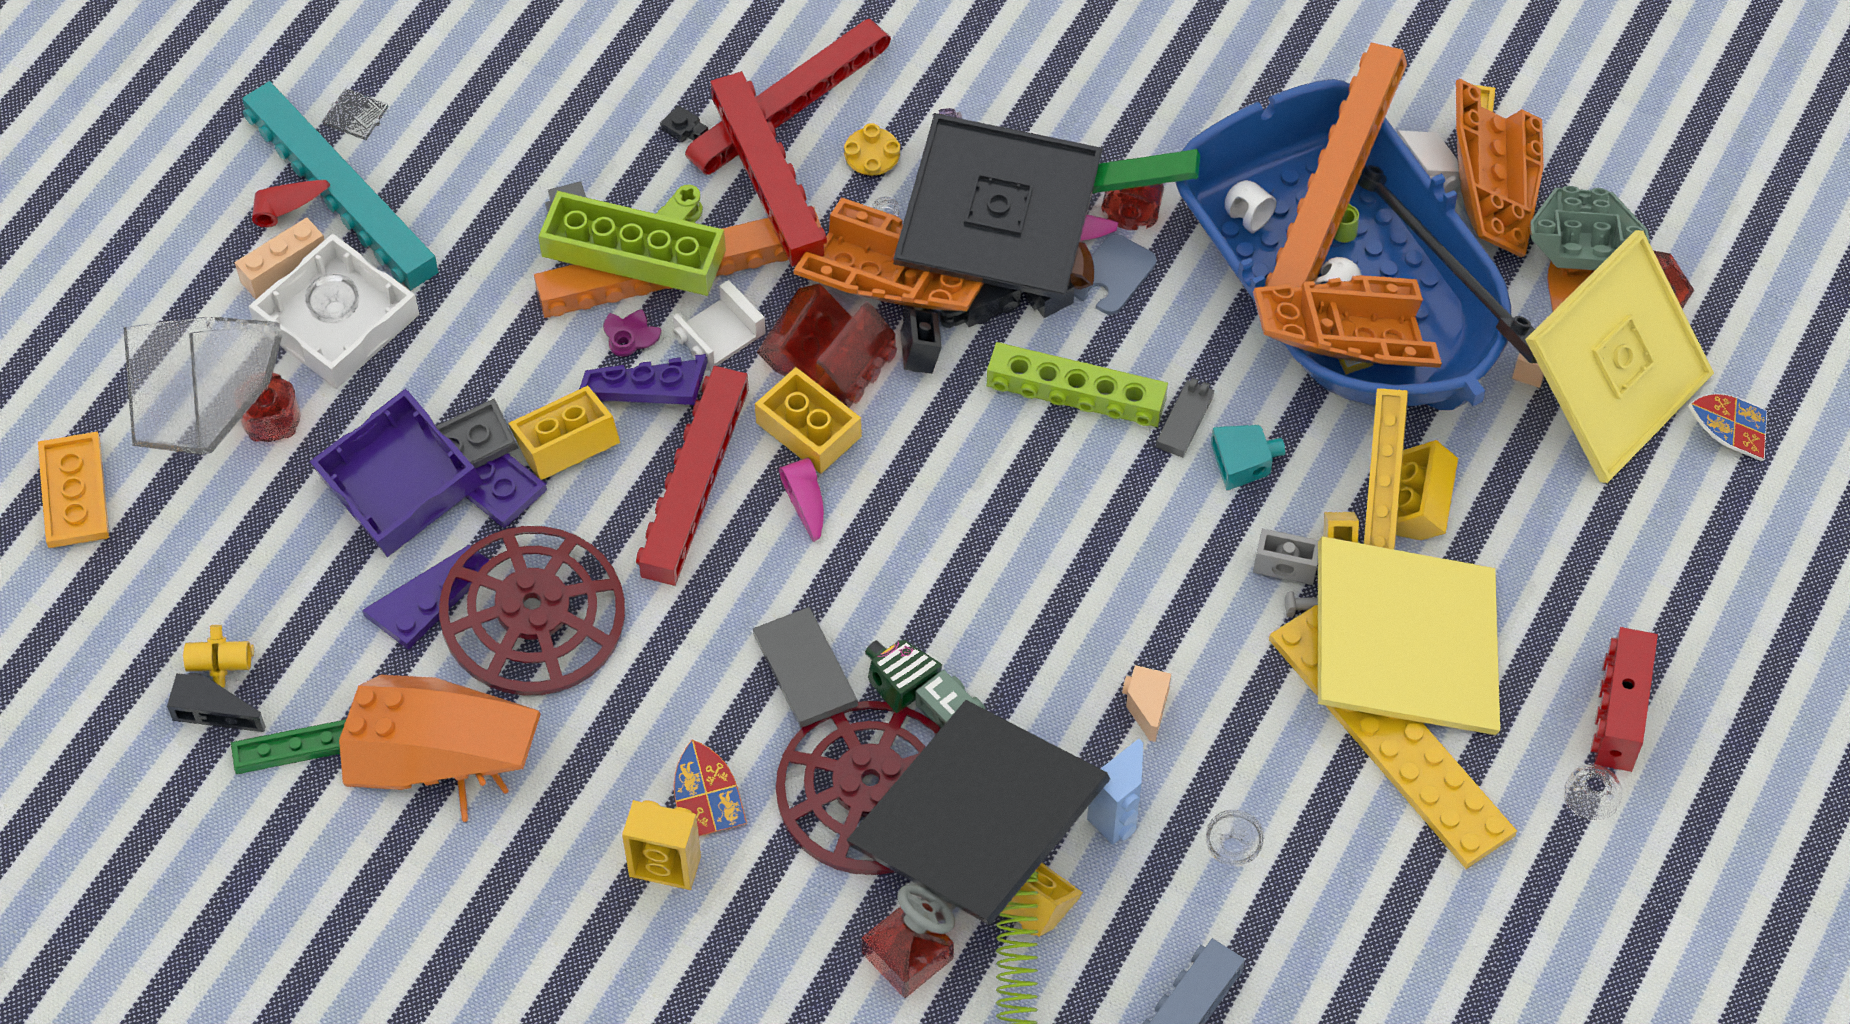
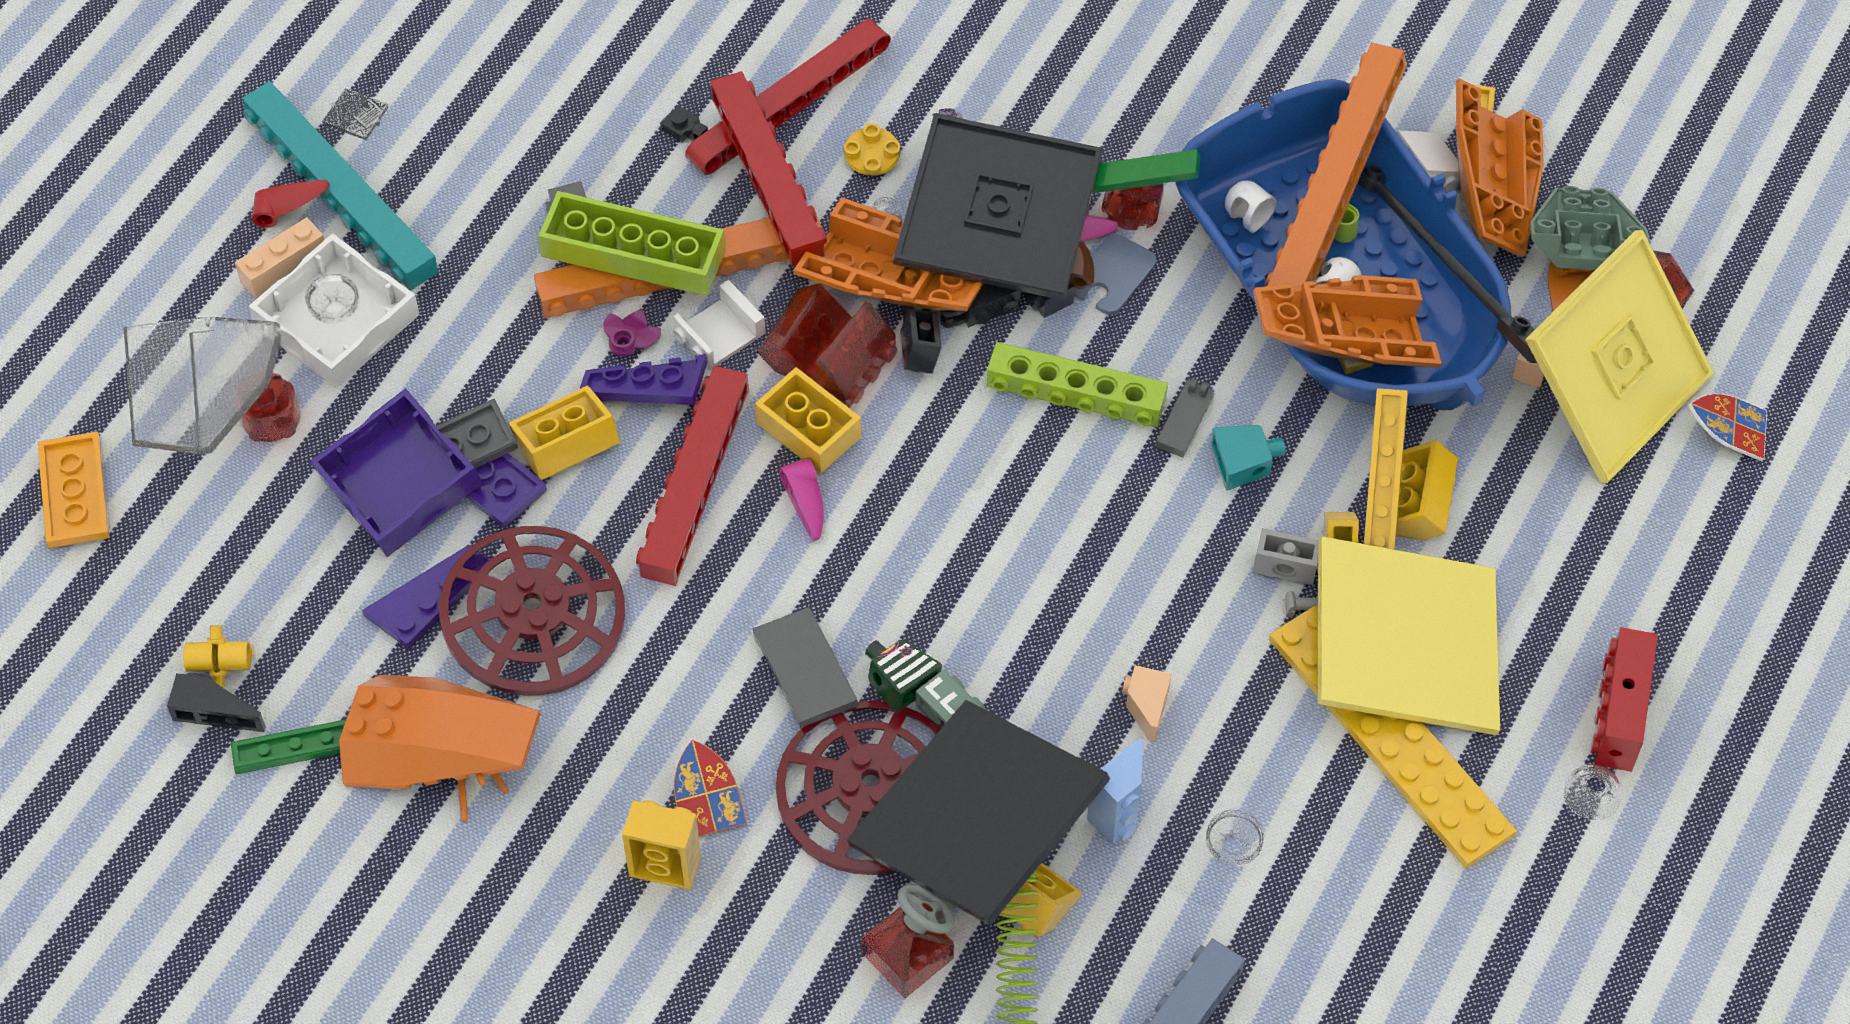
lime piece [656,184,703,223] -> none

